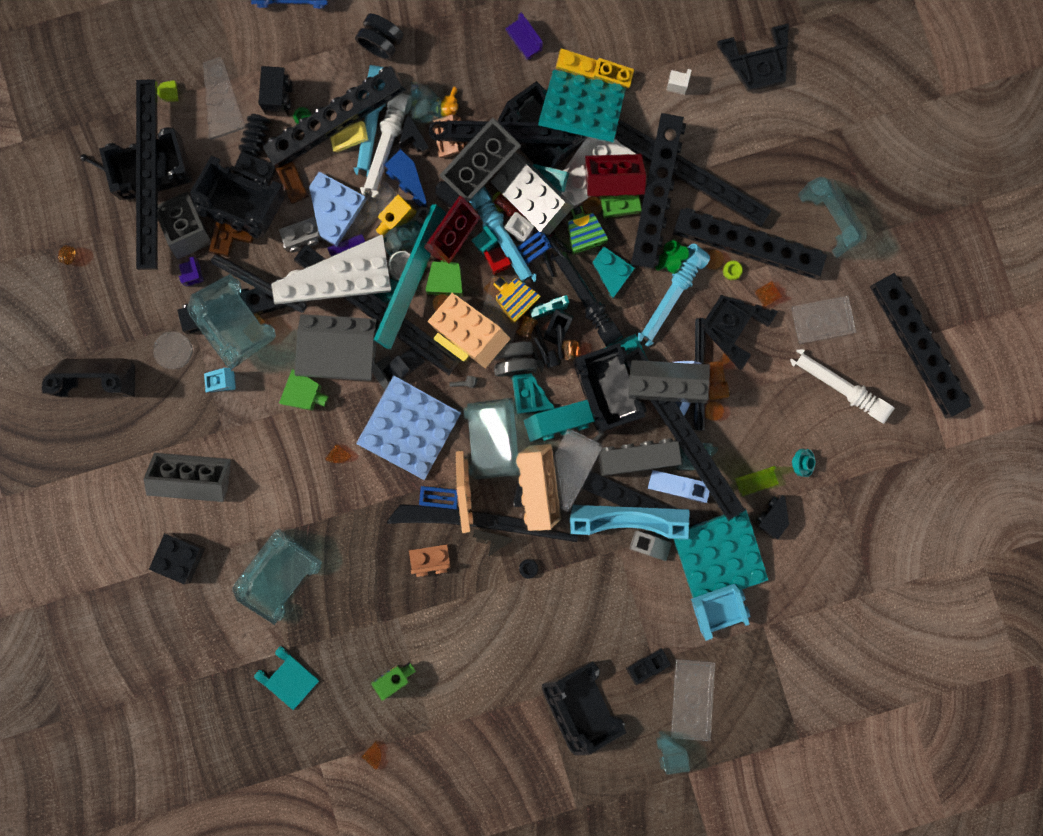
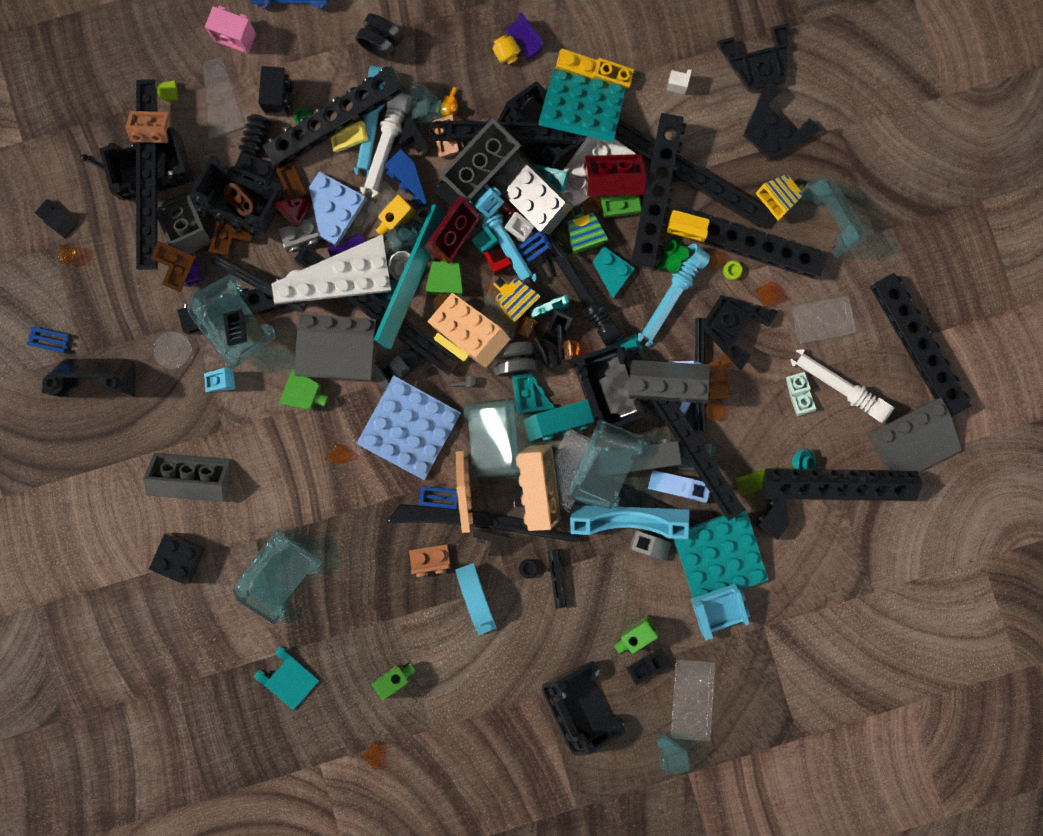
none -> blue tile [26,326,70,354]
none -> black slope [34,199,78,238]
none -> nougat bracket [125,111,170,143]
none -> reddish brown plate [151,241,195,292]
none -> bright pink container [205,6,256,54]
none -> black slope [223,309,248,347]
none -> reddish brown plate [224,183,257,216]
none -> dark red tile [273,197,312,227]
none -> medium azure arch [455,563,497,635]
none -> medium azure bracket [474,183,504,218]
none -> yellow head [493,34,520,65]
none -> black pin [547,549,567,608]
none -> clear light blue windscreen [566,419,644,510]
none -> bright green torso [614,615,658,655]
none -> yellow panel [667,210,709,242]
none -> black wing [743,79,822,161]
none -> yellow torso [756,175,803,221]
none -> black brick [761,468,923,501]
none -> light aqua slope [786,372,816,416]
none -> dark grey slope [867,397,962,472]

